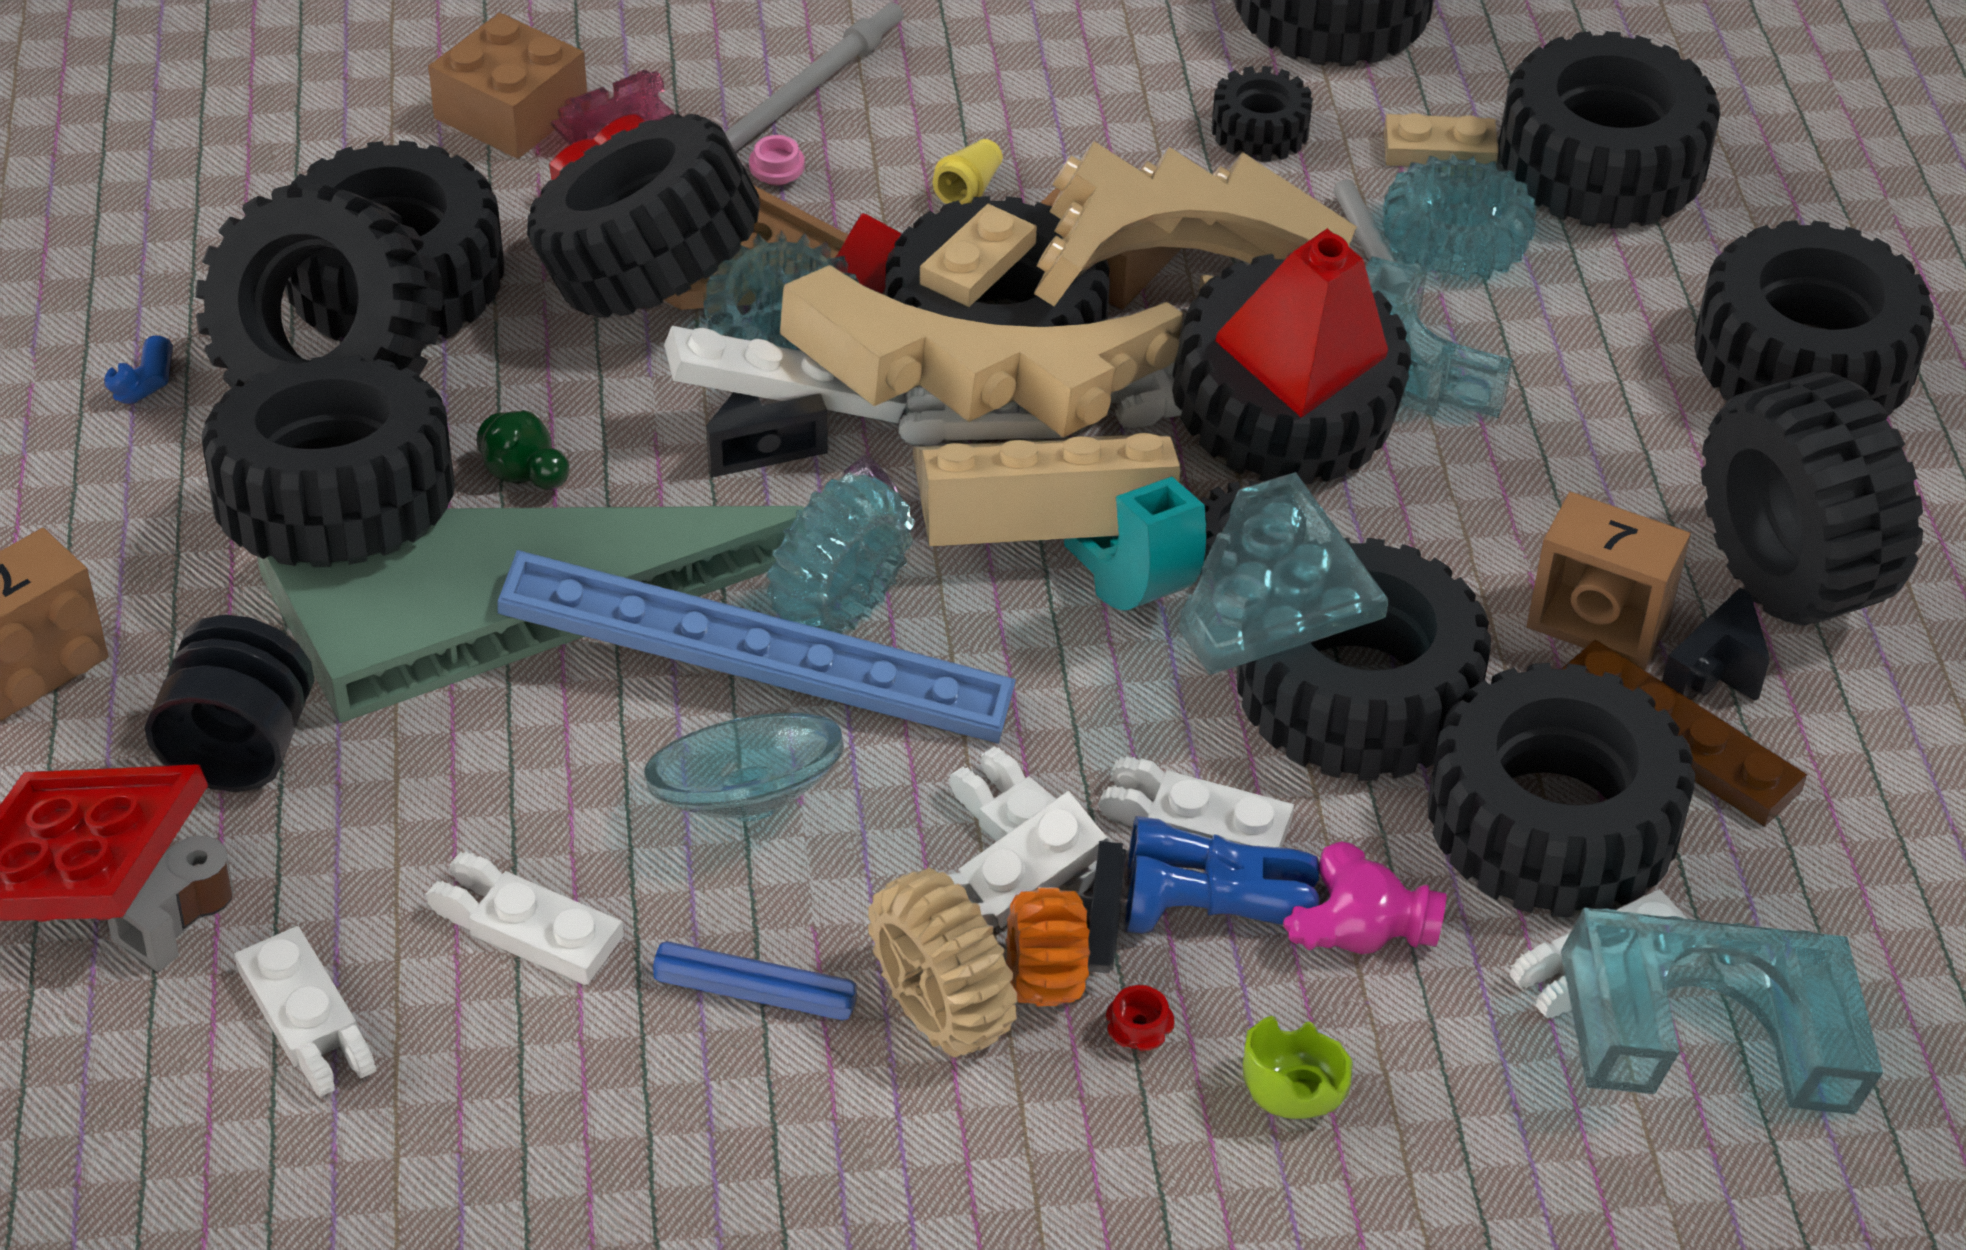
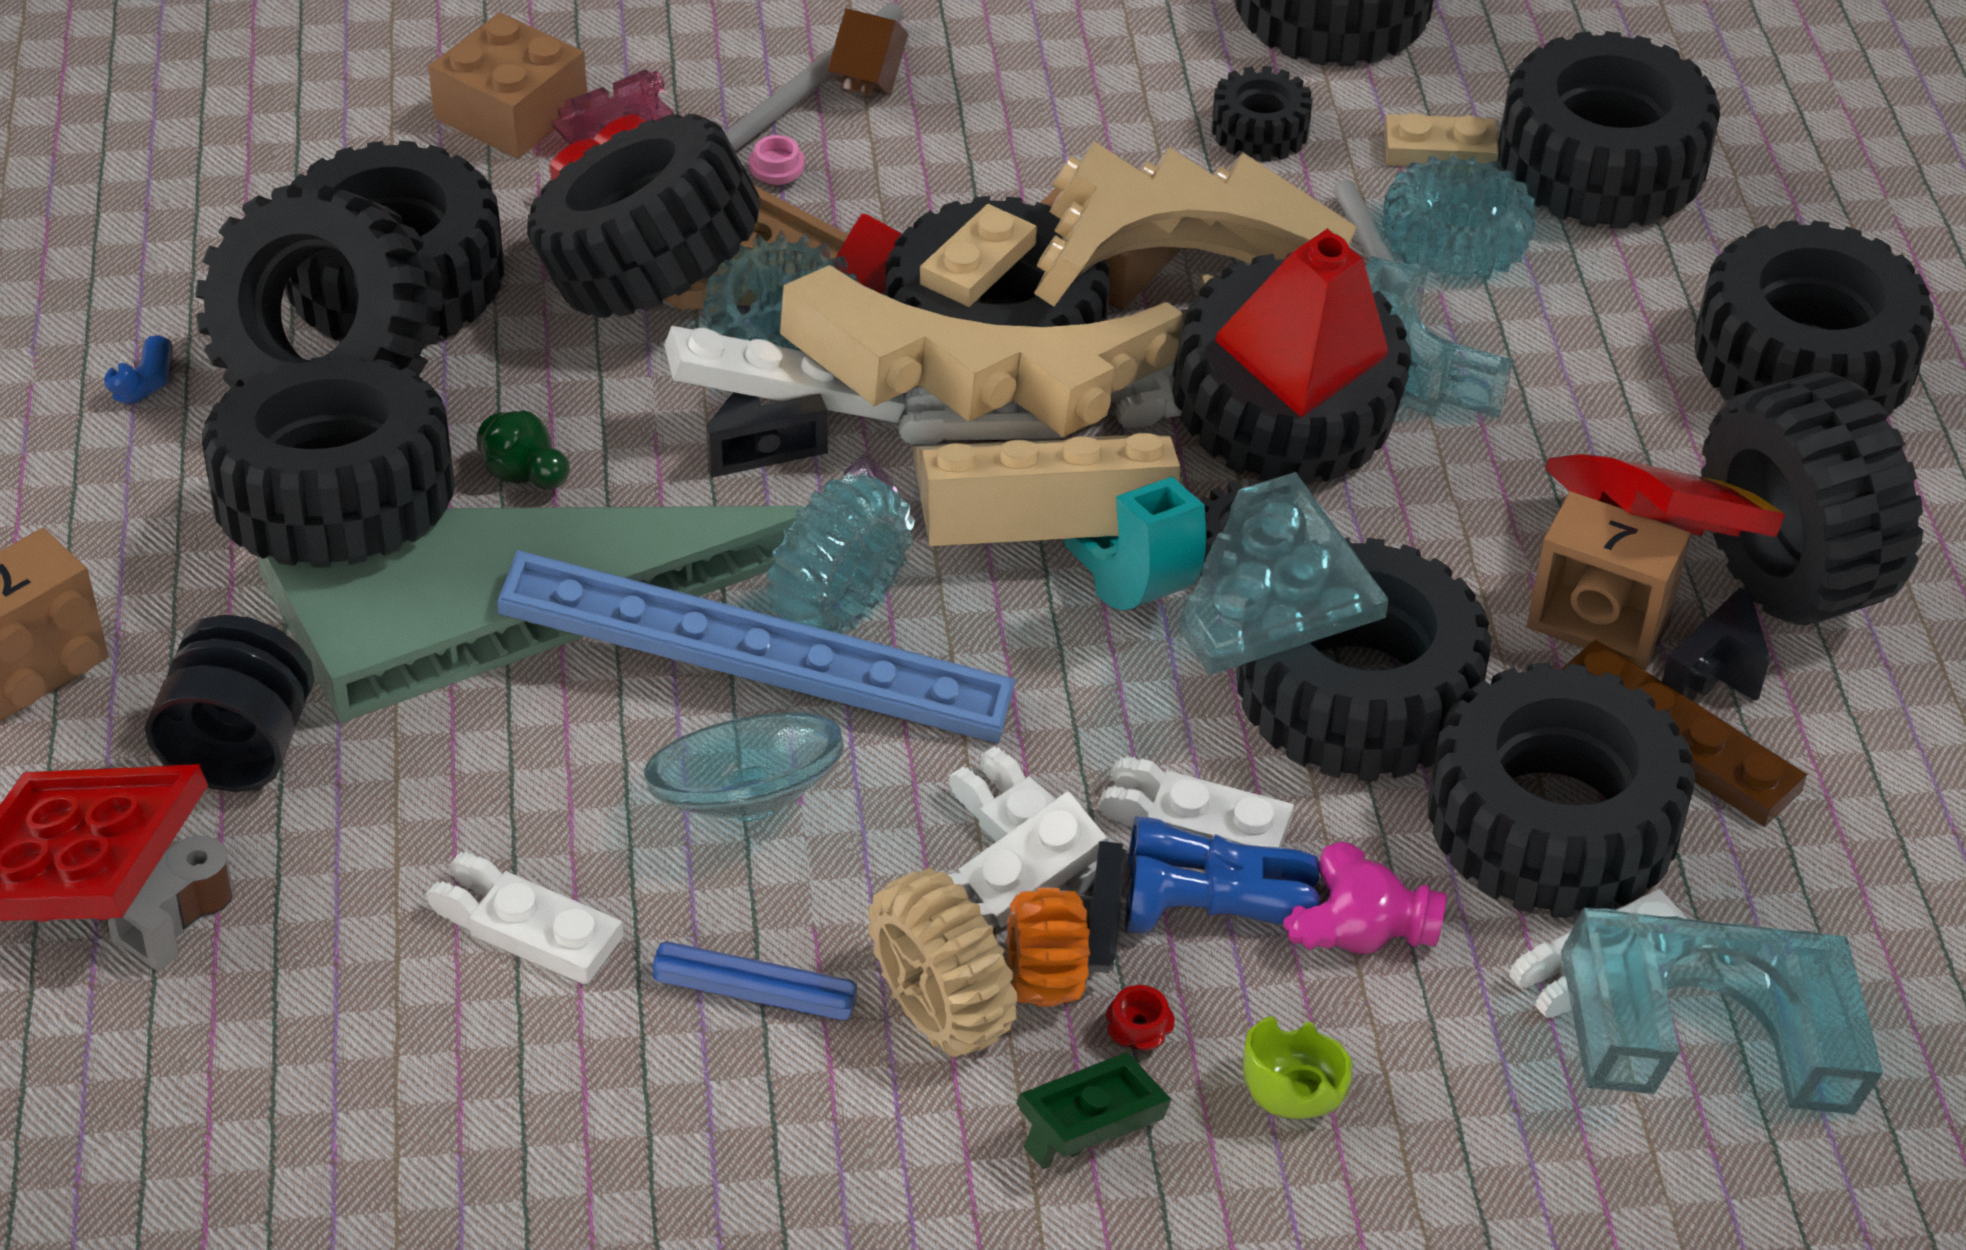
white hinge [234,926,376,1097] -> none
light yellow cone [933,139,1003,204] -> none
none -> reddish brown brick [827,8,909,99]
none -> dark green plate [1016,1052,1172,1169]
none -> red slope [1545,454,1785,537]

